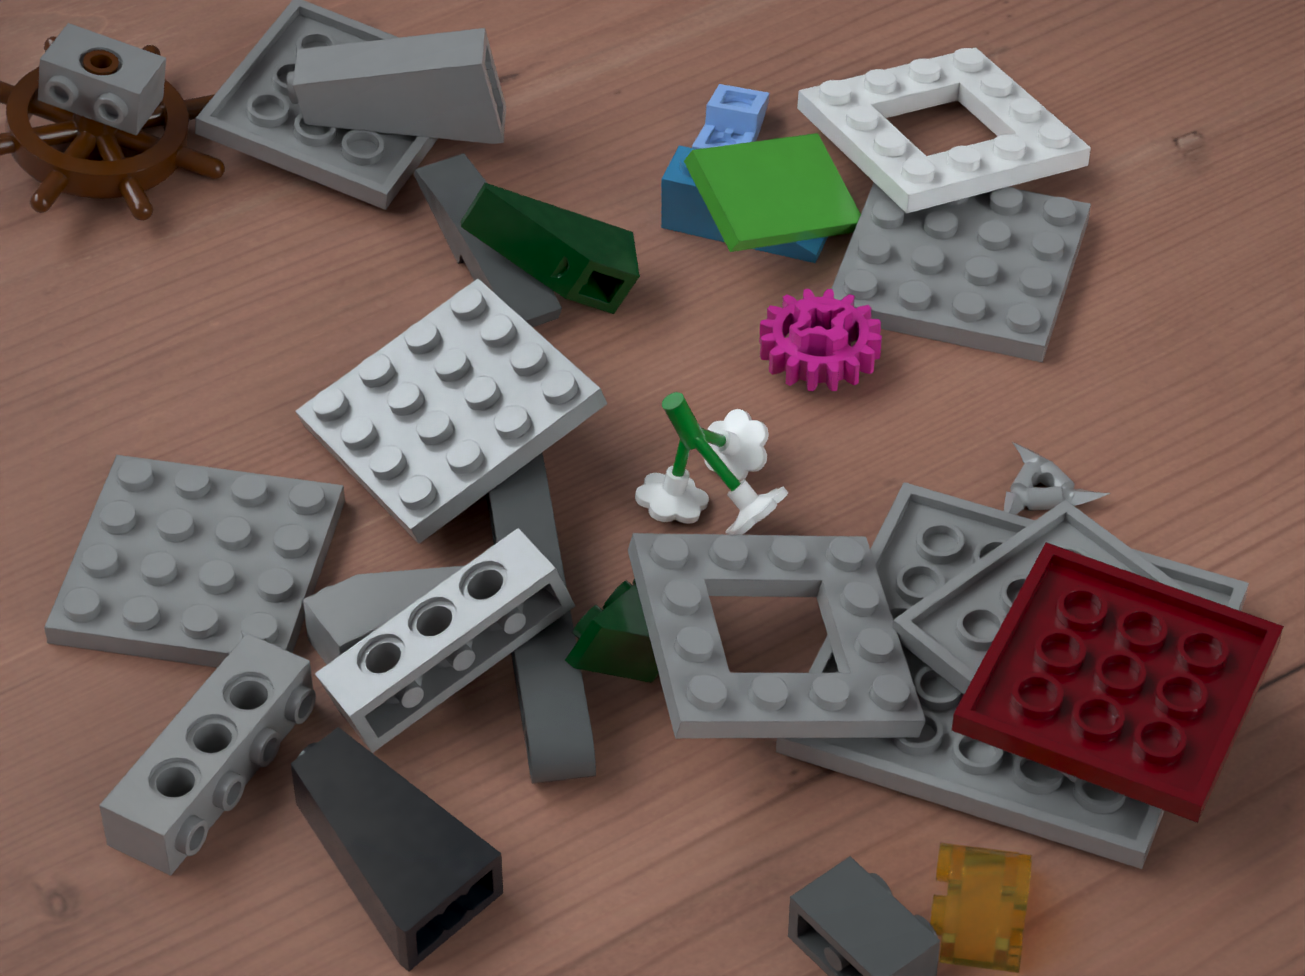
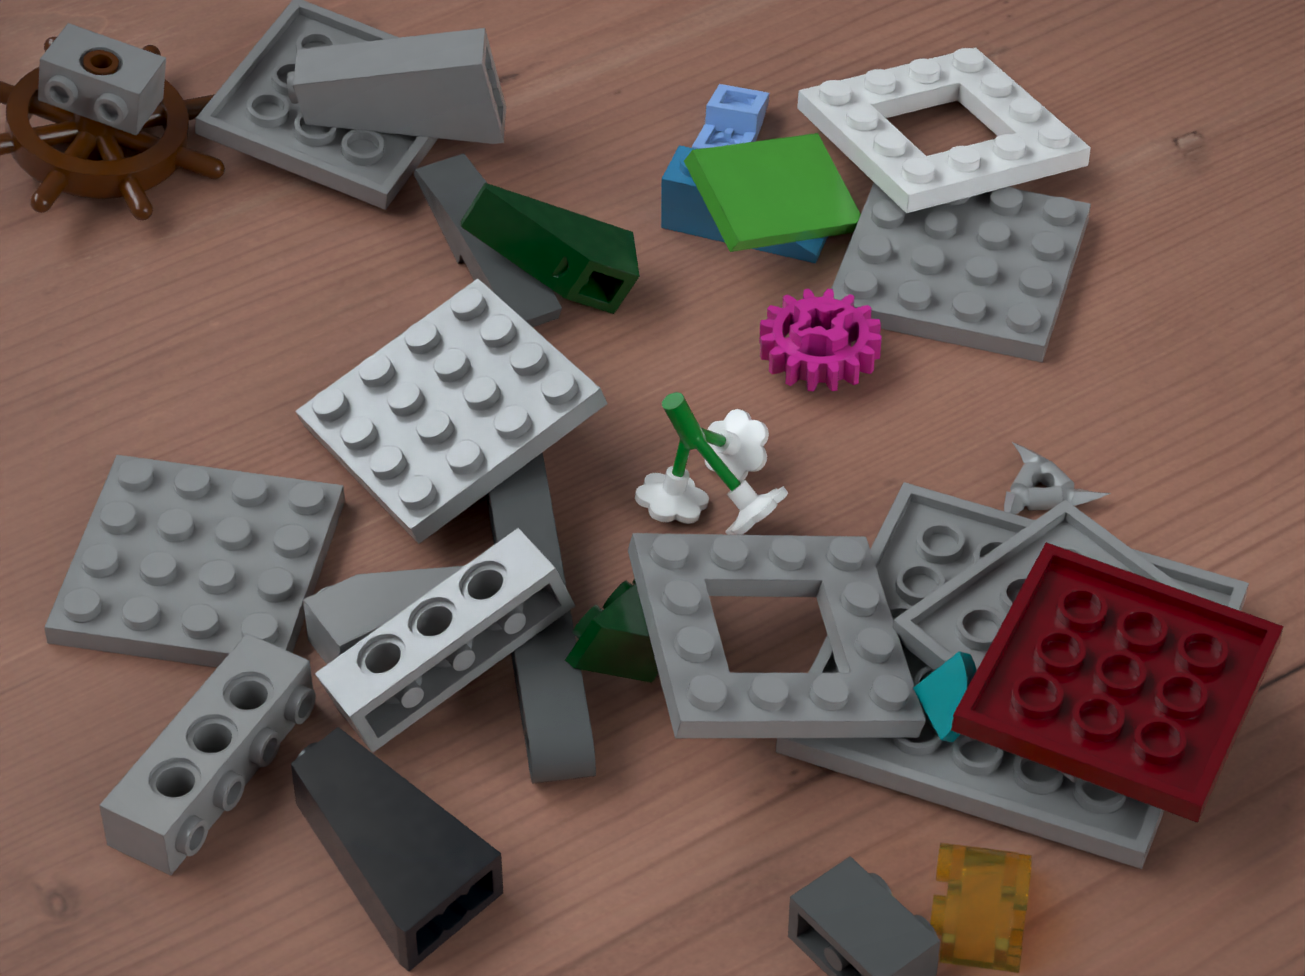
none -> teal tile [913,651,977,742]

